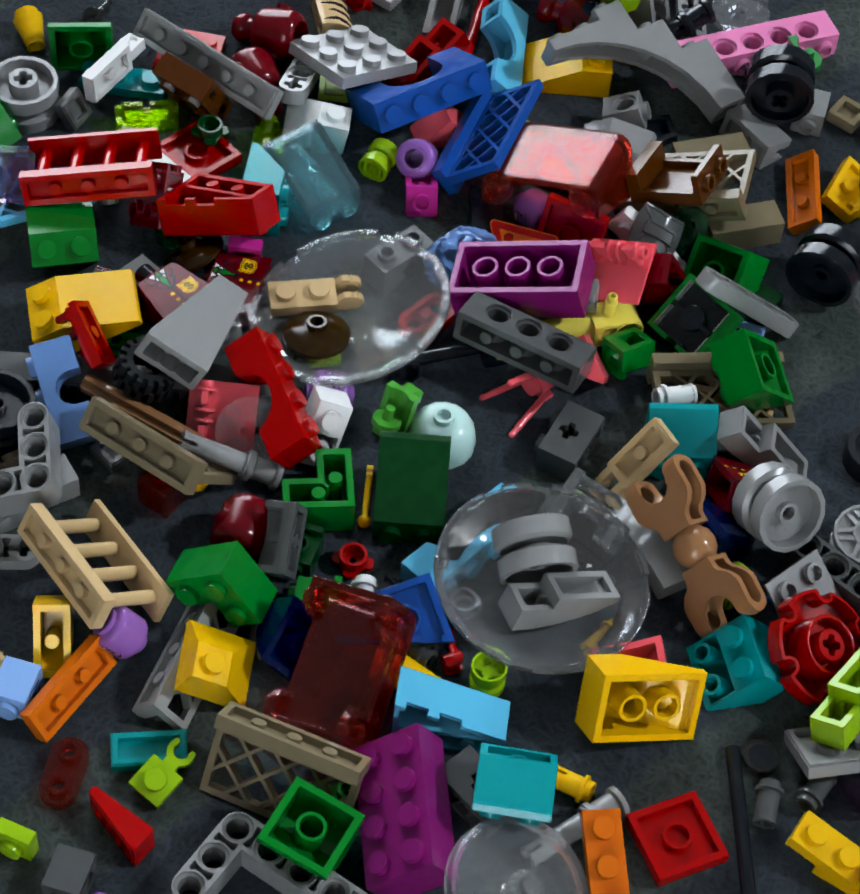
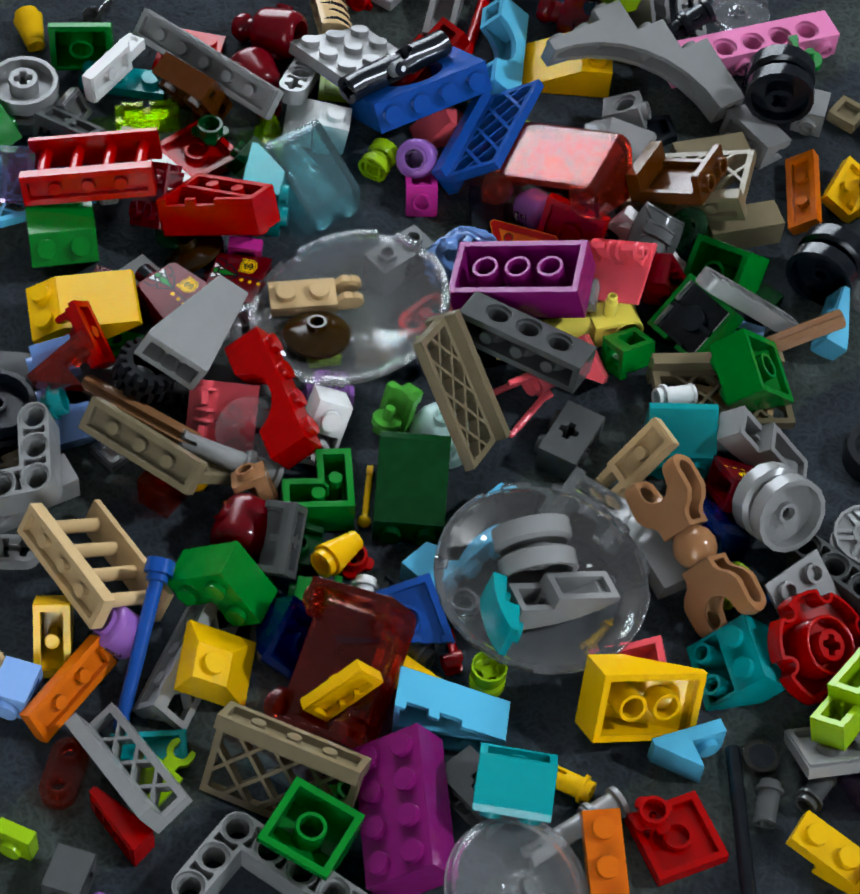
none -> clear red slope [26,330,94,391]
none -> dark grey hinge [32,105,105,138]
none -> teal plate [40,386,70,420]
none -> light grey fence [64,702,193,834]
none -> blue piece [113,556,176,731]
none -> dark green plate [225,135,264,175]
none -> medium nougat bracket [230,460,280,501]
none -> yellow plate [300,659,384,722]
none -> yellow cone [310,530,363,578]
none -> black piece [338,30,452,104]
none -> dark tan fence [412,309,511,471]
none -> teal slope [480,572,524,656]
none -> red plate [632,795,673,835]
none -> medium azure slope [647,718,727,783]
none -> medium nougat axle [765,309,846,351]
none -> medium azure slope [810,285,850,361]

